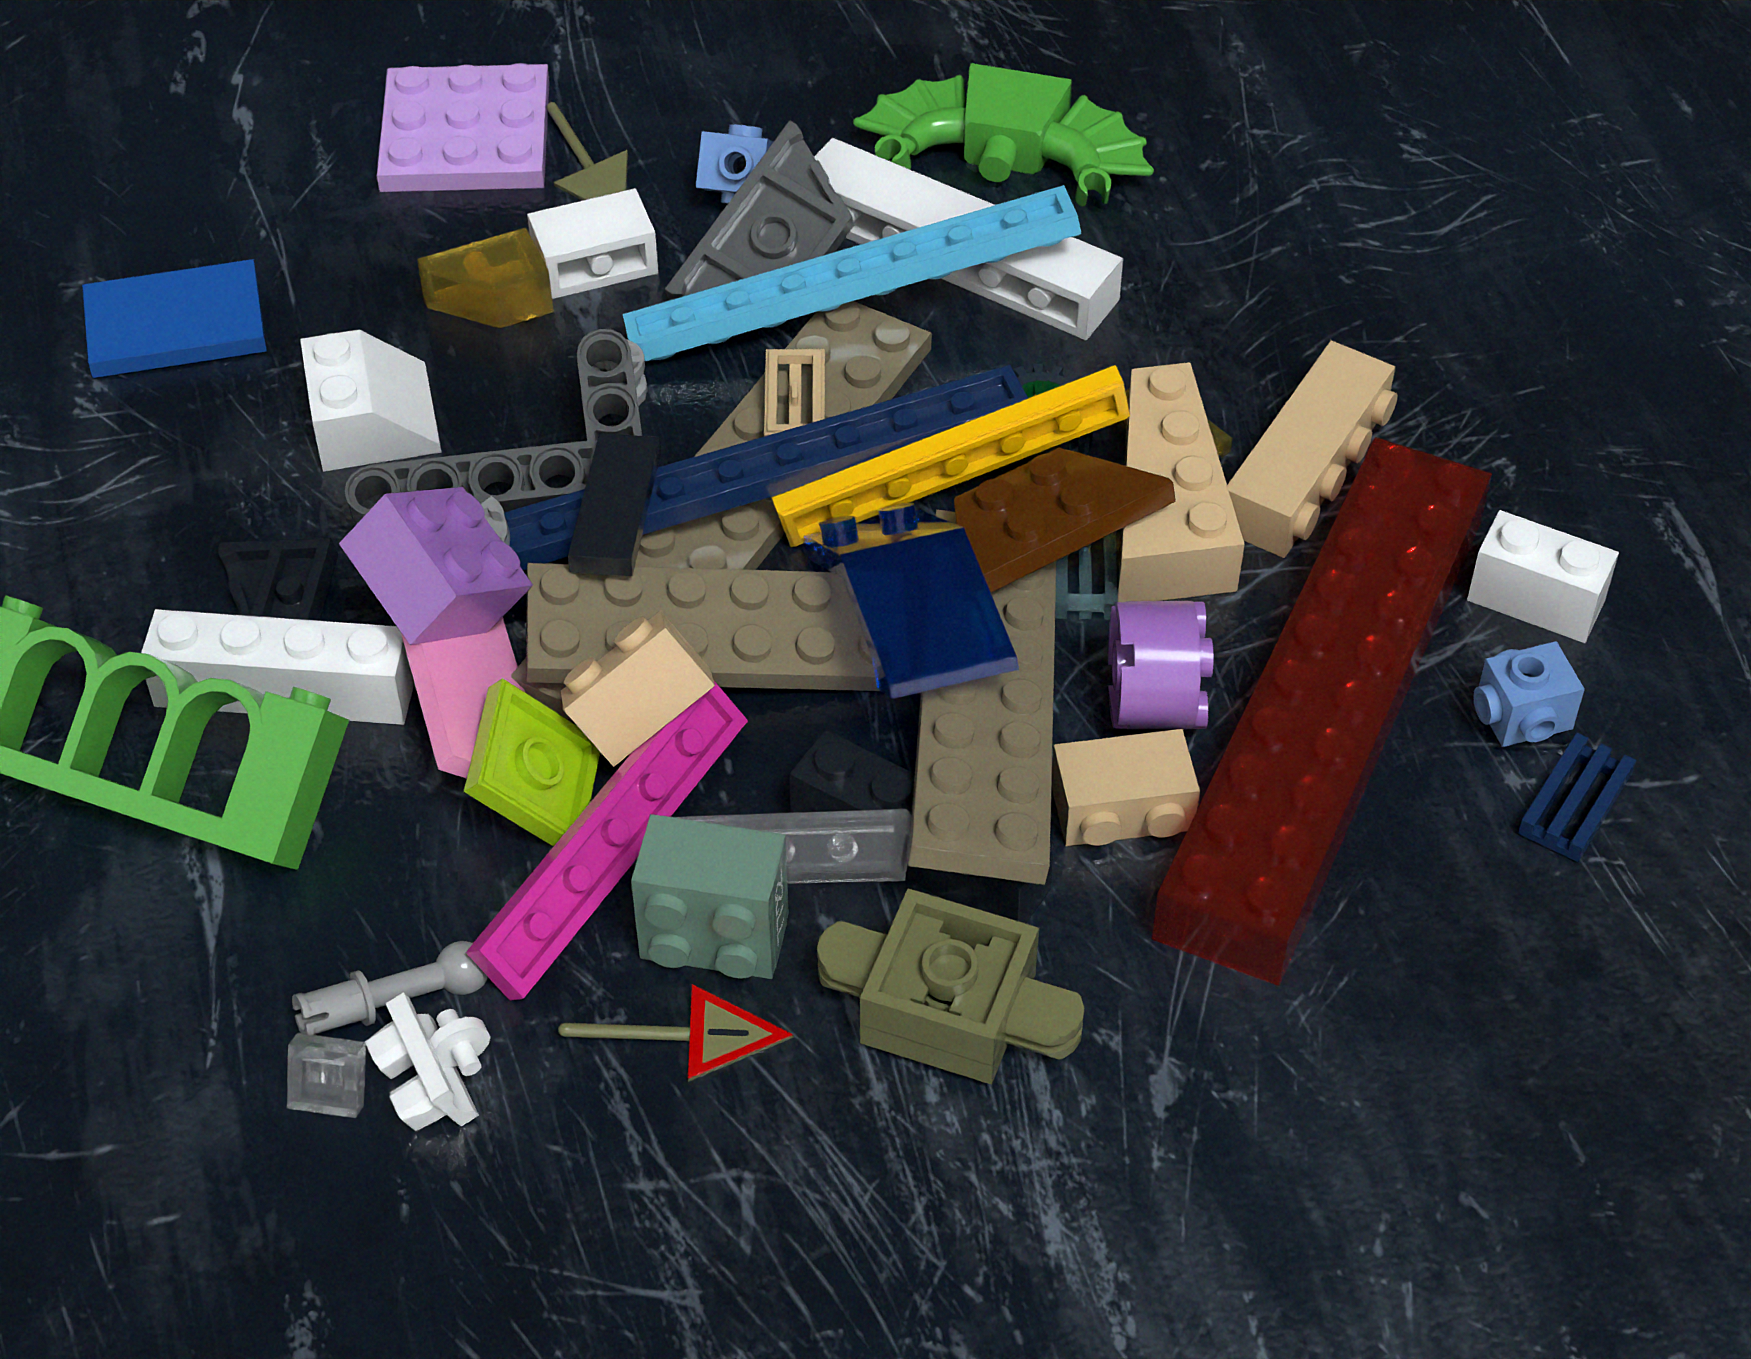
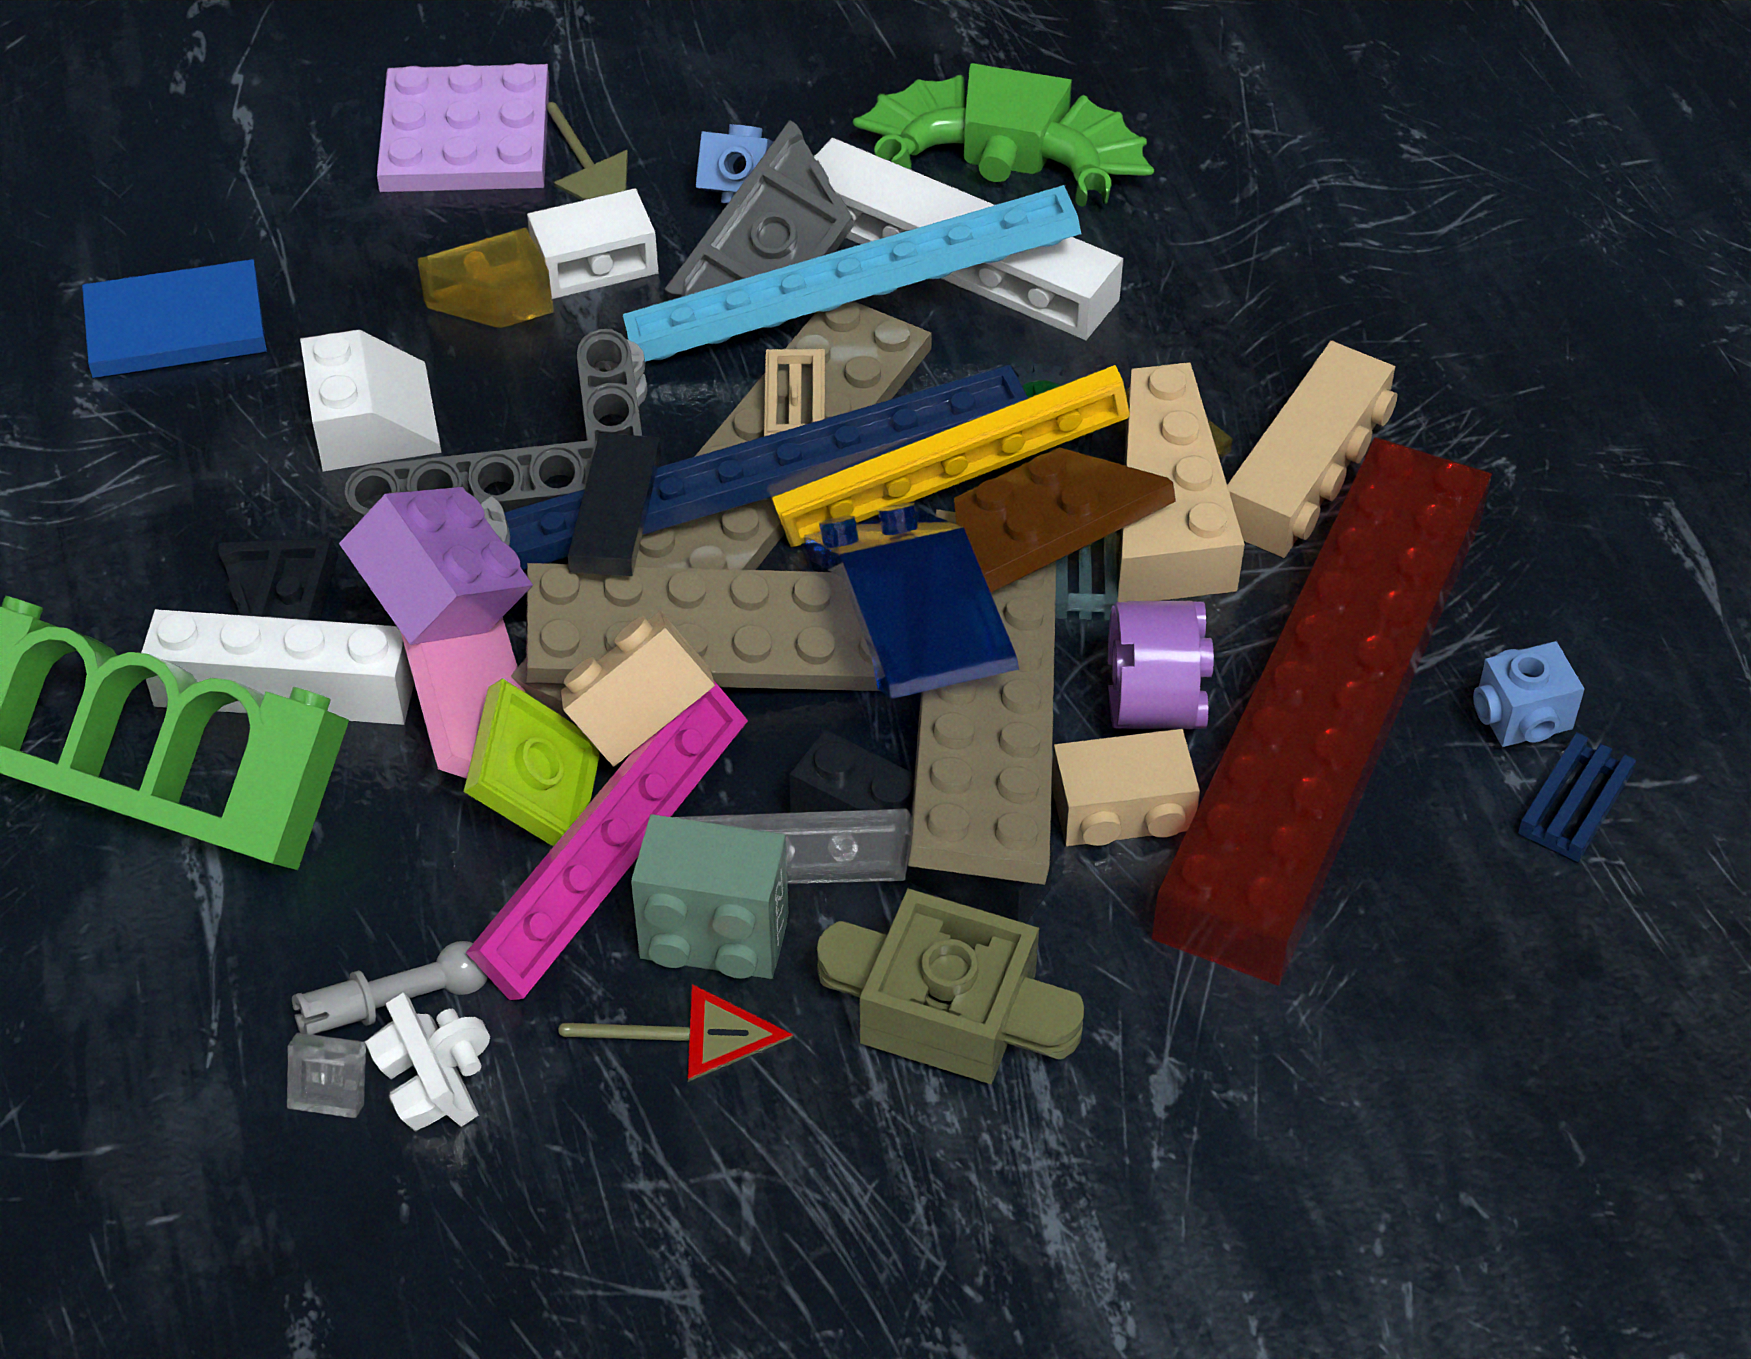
white brick [1467,510,1619,643] -> none

